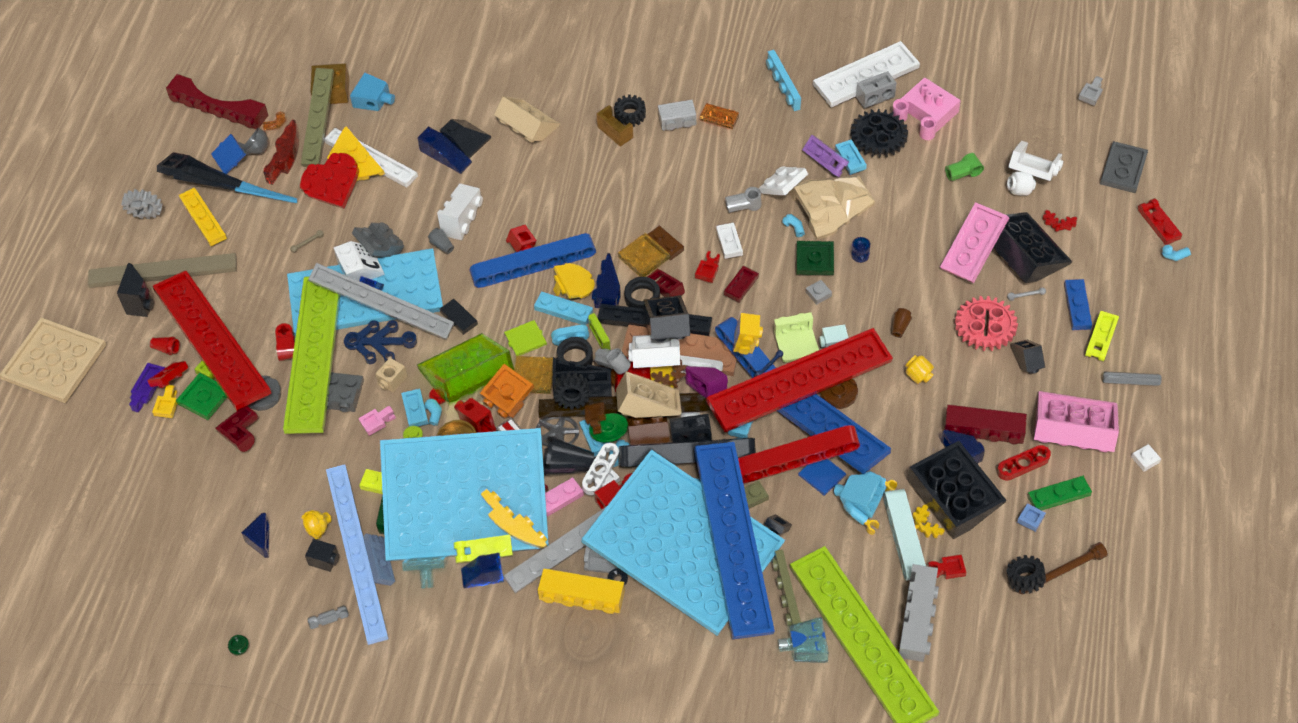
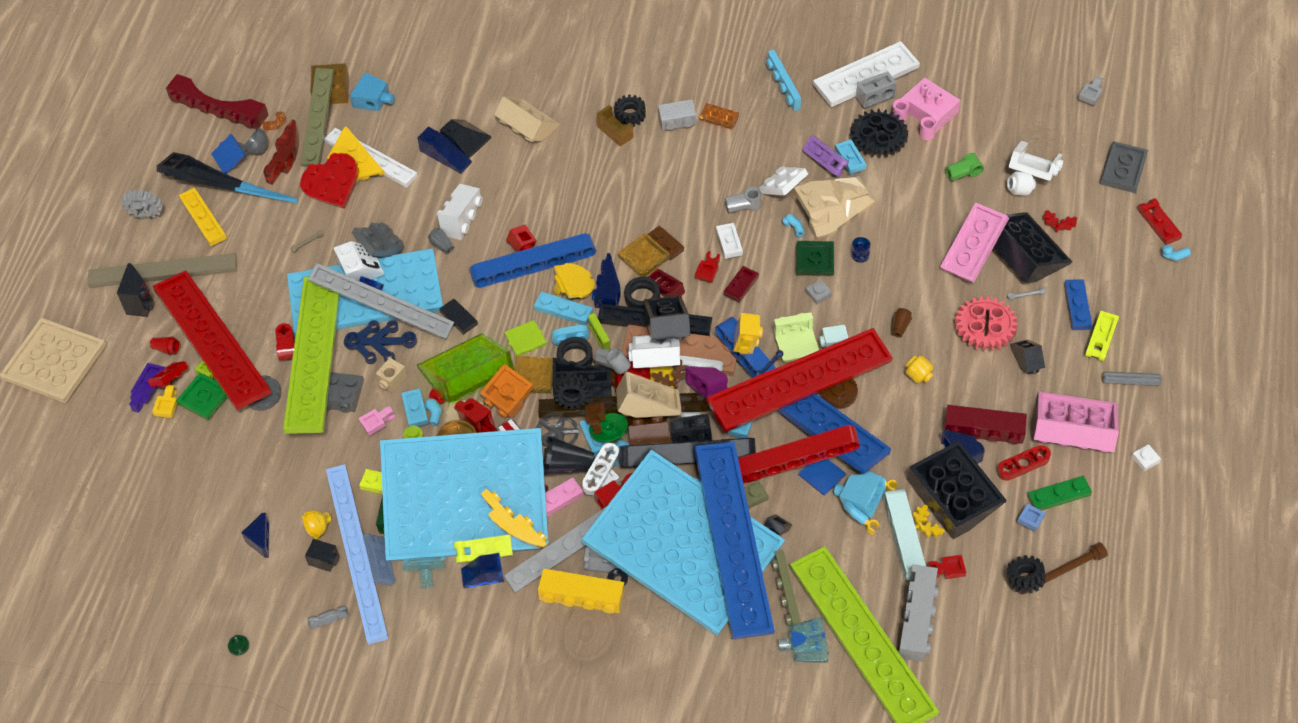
dark red brick [215,406,259,452] -> none

